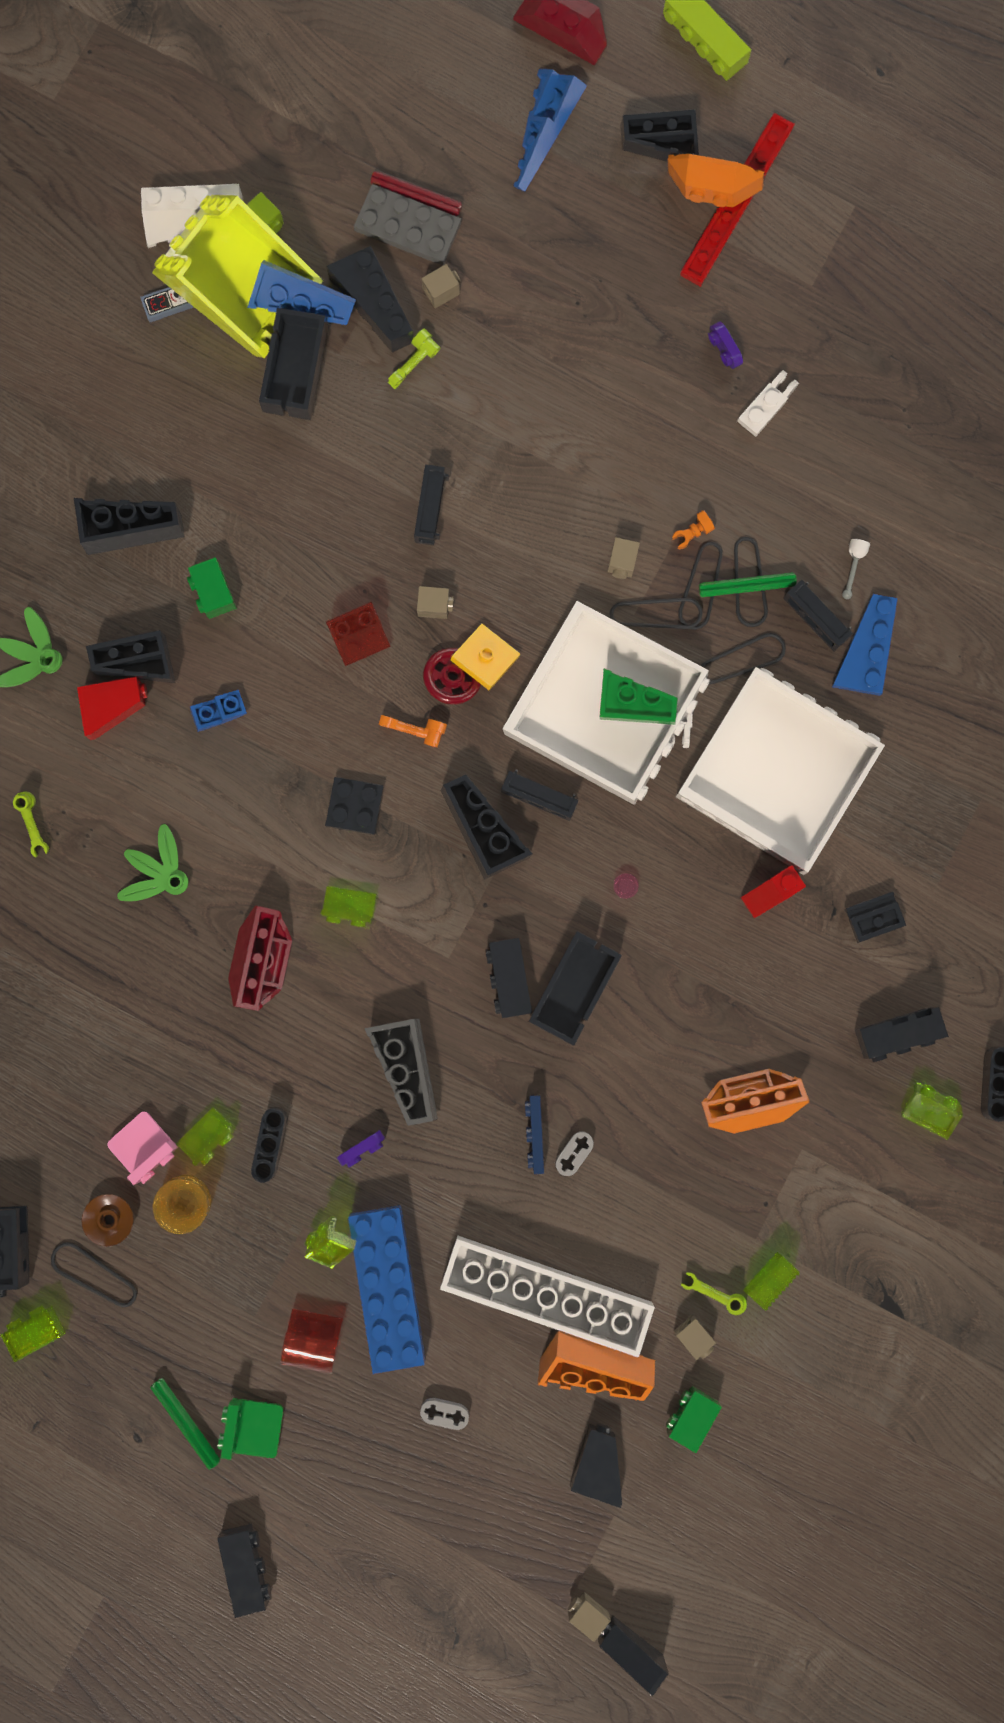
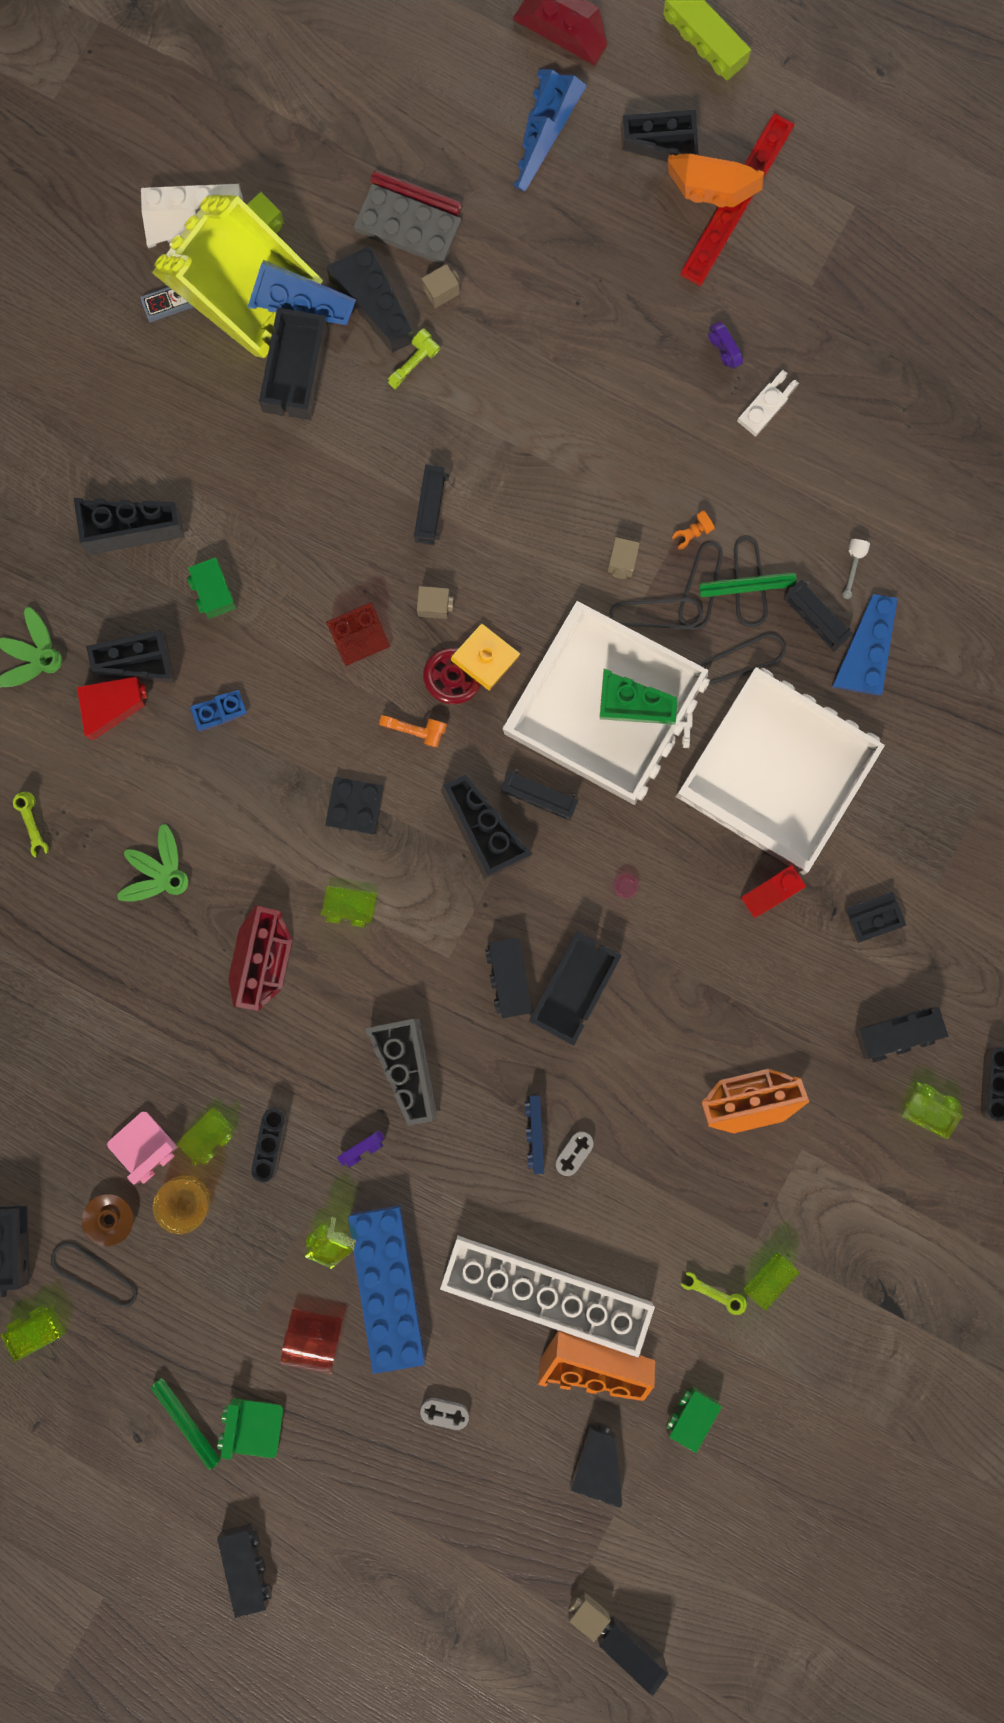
dark tan brick [673,1315,716,1360] -> none

